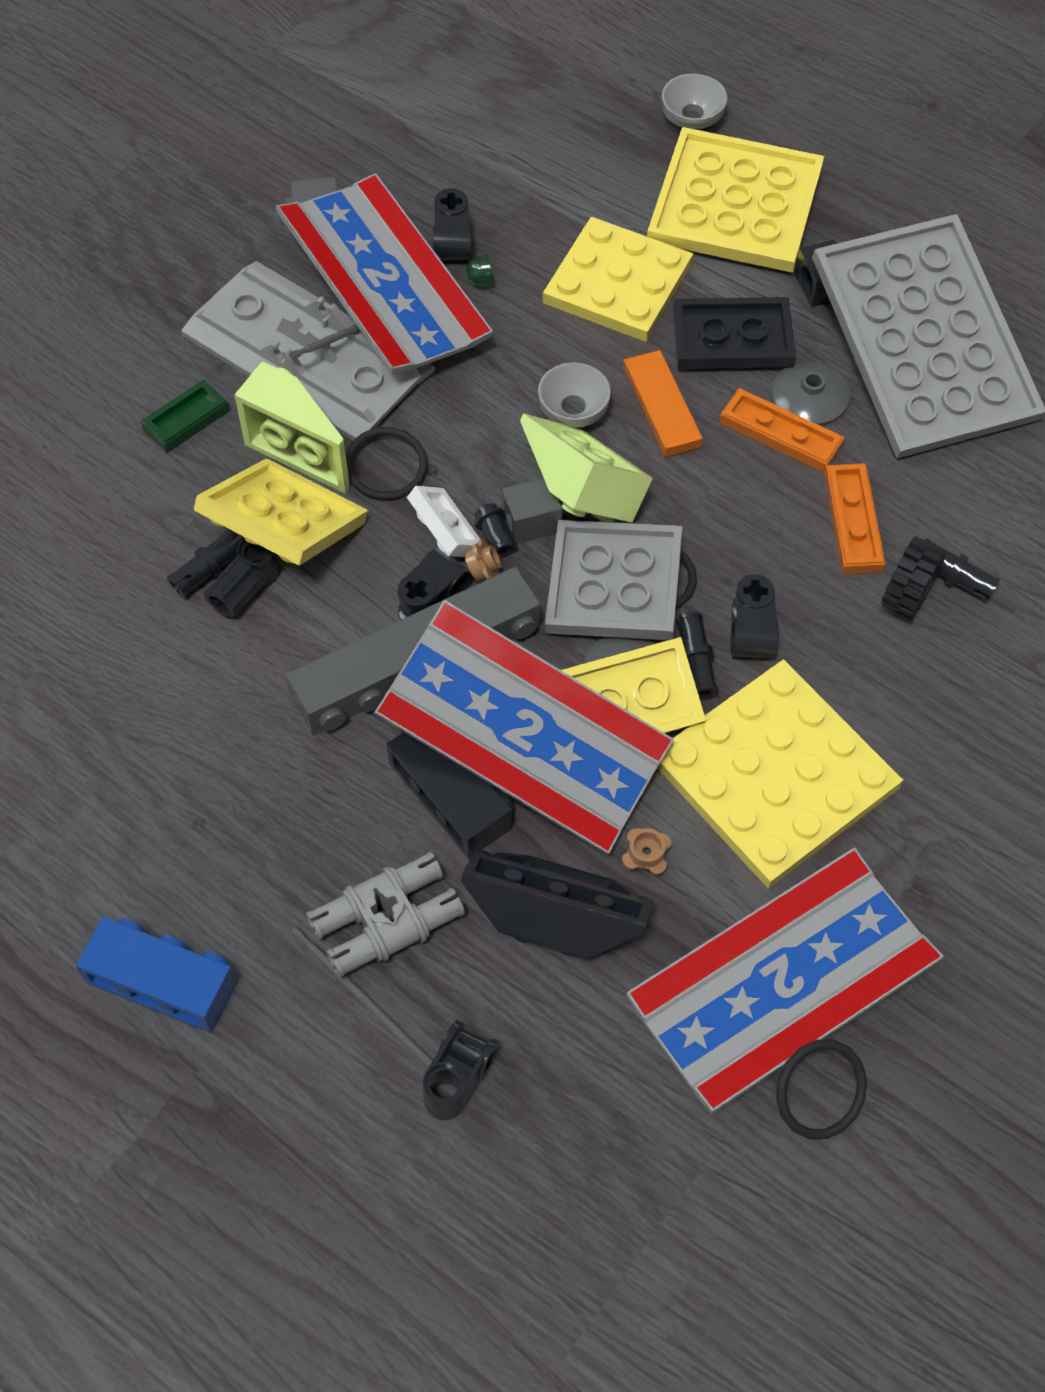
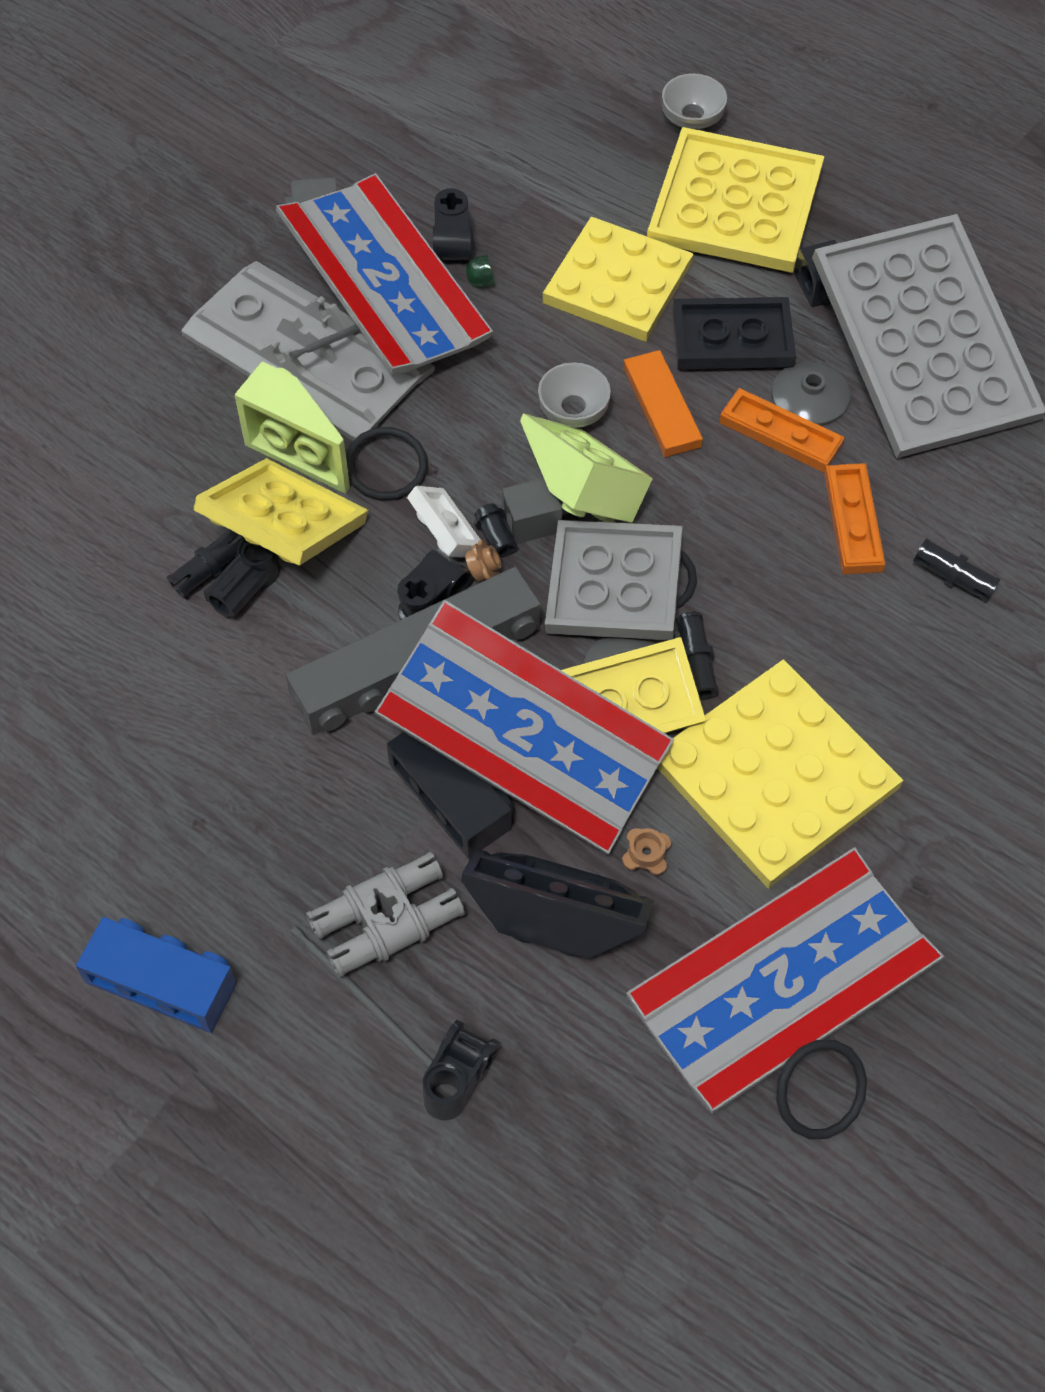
dark green tile [140,380,230,454] -> none
black piece [730,574,779,658] -> none
black tyre [881,536,947,619] -> none

